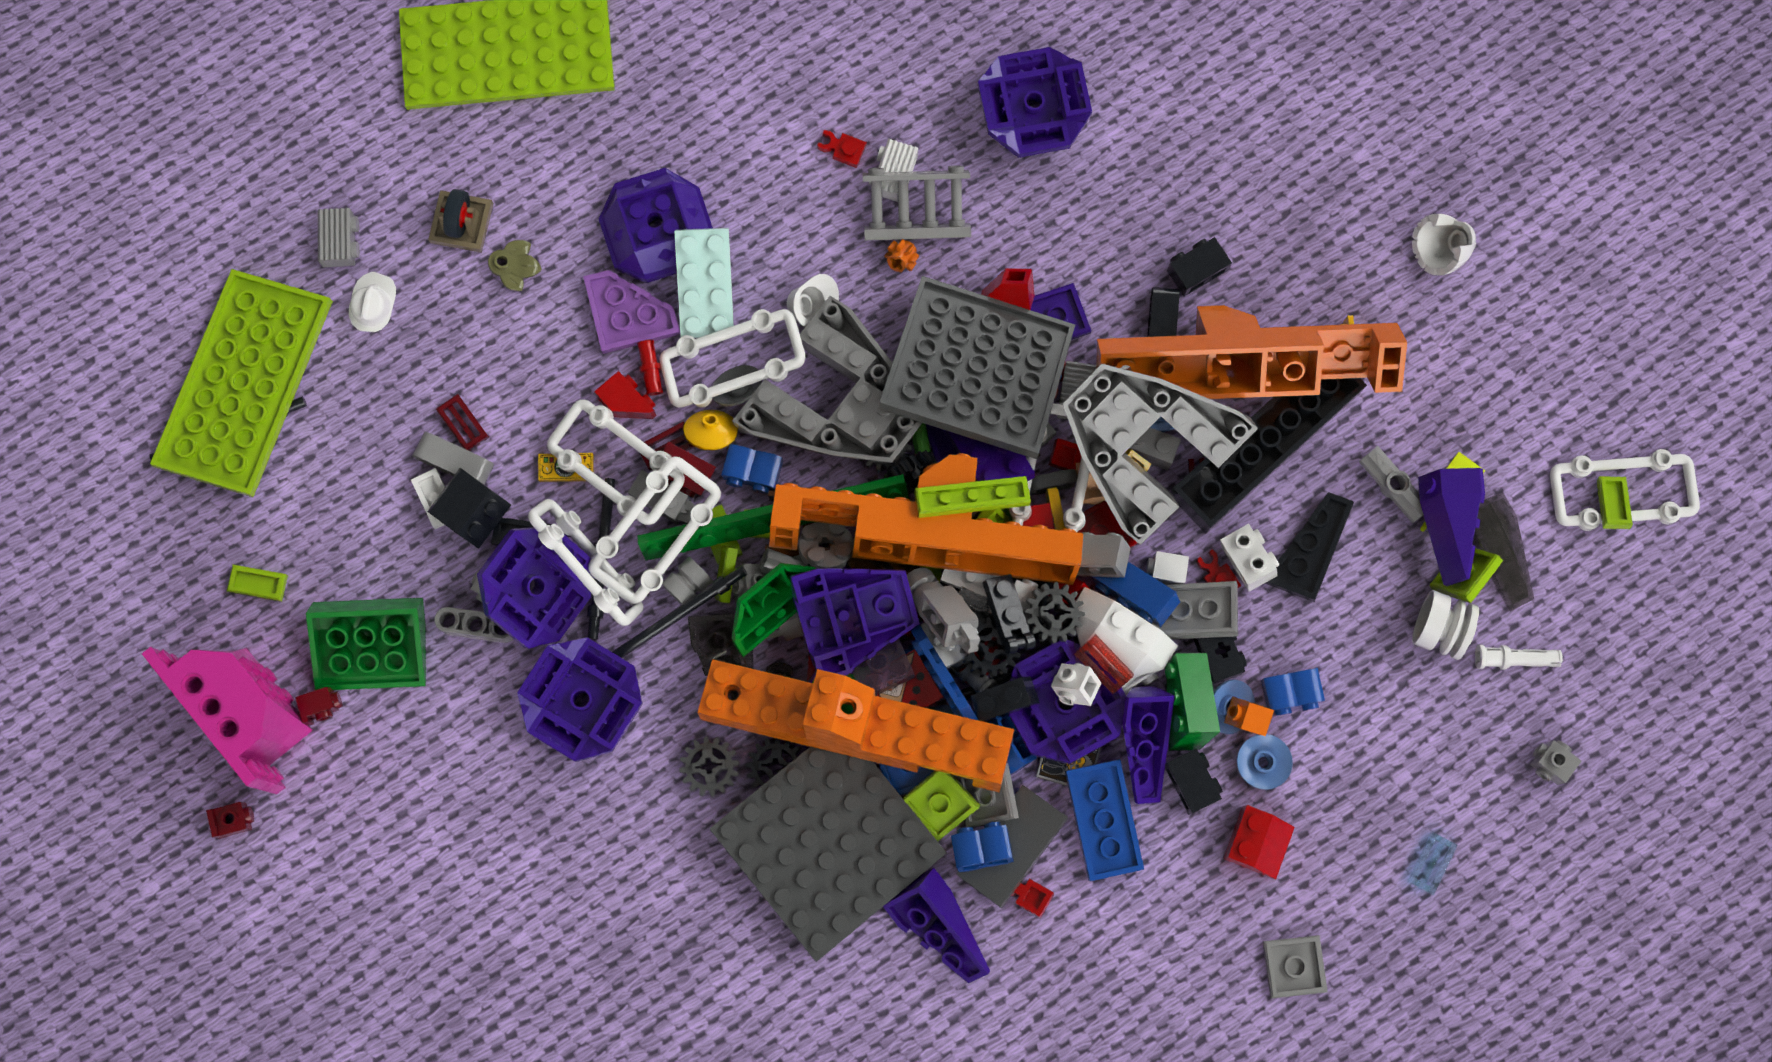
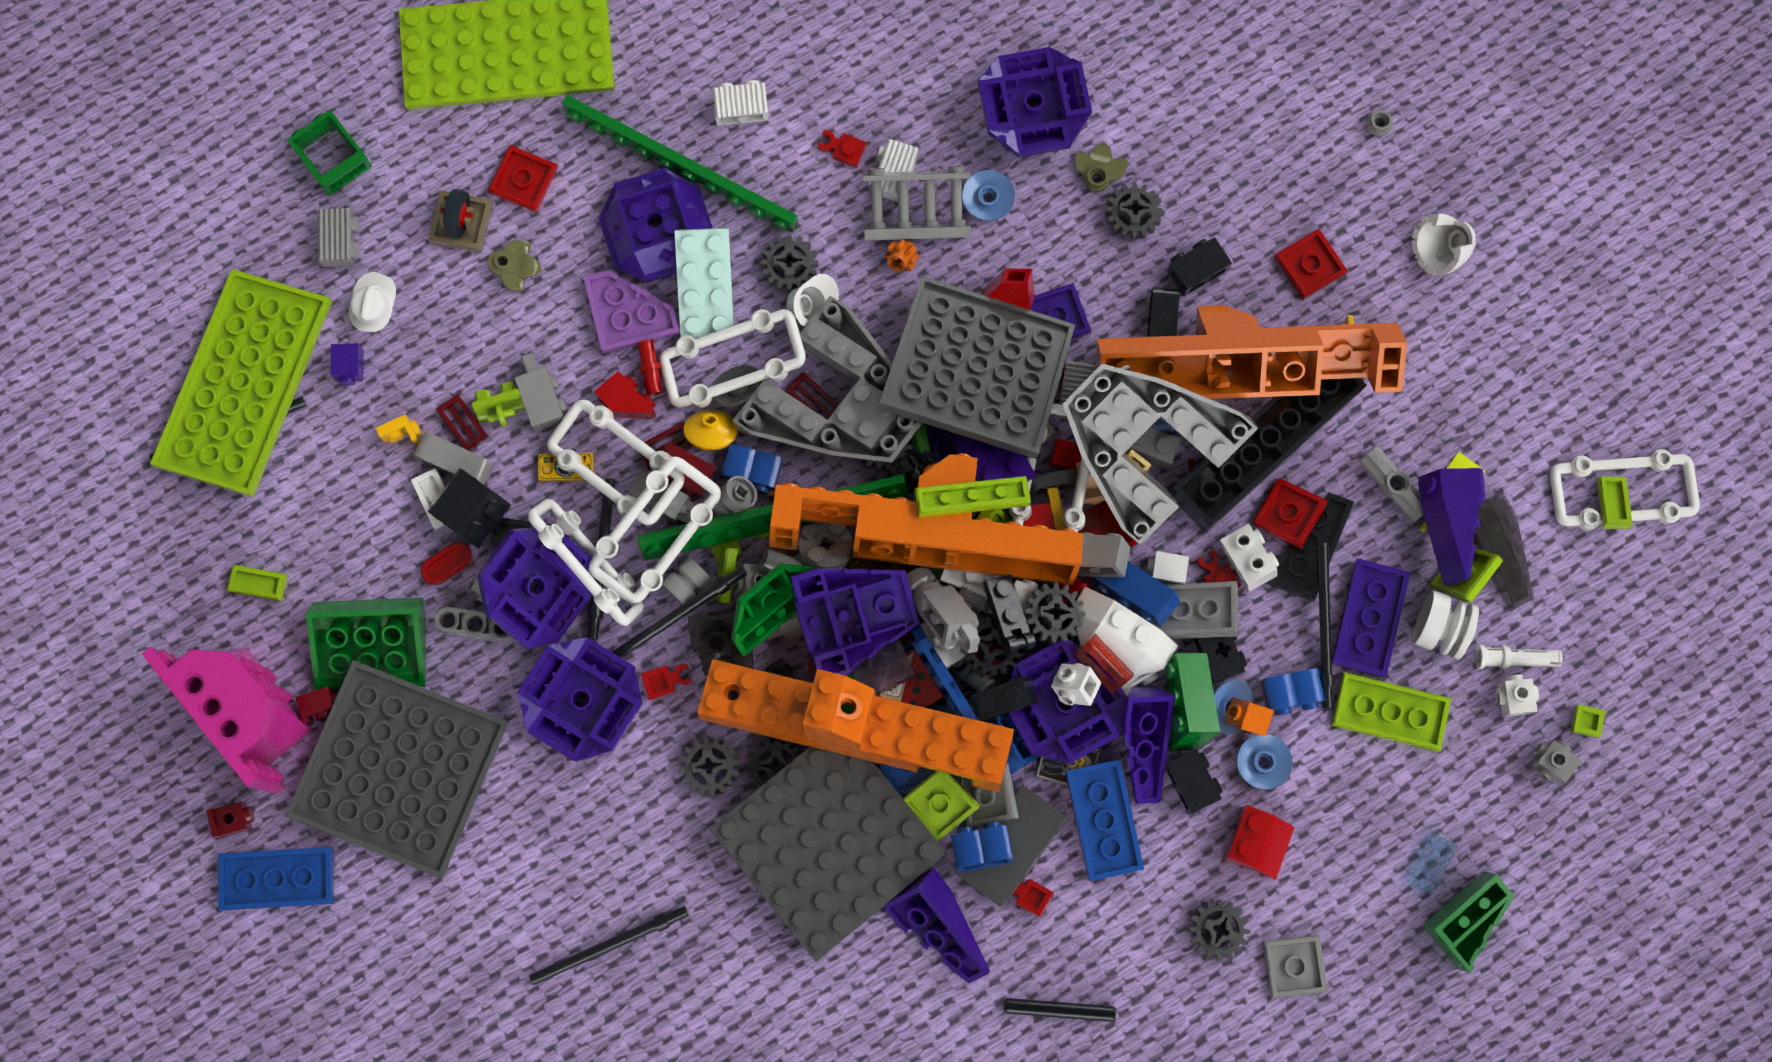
none -> blue plate [218,847,334,911]
none -> dark grey plate [285,660,509,879]
none -> green window [287,110,372,197]
none -> dark purple brick [330,343,364,386]
none -> yellow bracket [376,414,422,445]
none -> red tile [421,542,473,585]
none -> lime hips [471,381,525,427]
none -> red tile [488,145,558,213]
none -> light grey hinge [515,353,568,433]
none -> black bar [529,906,689,985]
none -> green plate [562,94,798,232]
none -> red plate [641,664,693,701]
none -> white brick [712,80,769,126]
none -> light grey wheel [712,476,757,518]
none -> dark grey gear [761,234,819,293]
none -> dark red tile [785,372,840,420]
none -> medium blue dish [962,170,1015,221]
none -> black axle [1004,998,1116,1022]
none -> olive plate [1075,142,1128,192]
none -> dark grey gear [1105,182,1163,241]
none -> dark grey gear [1188,899,1251,962]
none -> red tile [1252,477,1327,549]
none -> red tile [1274,229,1348,300]
none -> black bar [1317,543,1335,708]
none -> lime tile [1331,672,1451,752]
none -> dark purple plate [1332,558,1411,678]
none -> light grey plate [1366,110,1393,136]
none -> green wedge [1422,871,1514,973]
none -> white brick [1495,675,1539,717]
none -> lime plate [1570,704,1606,738]

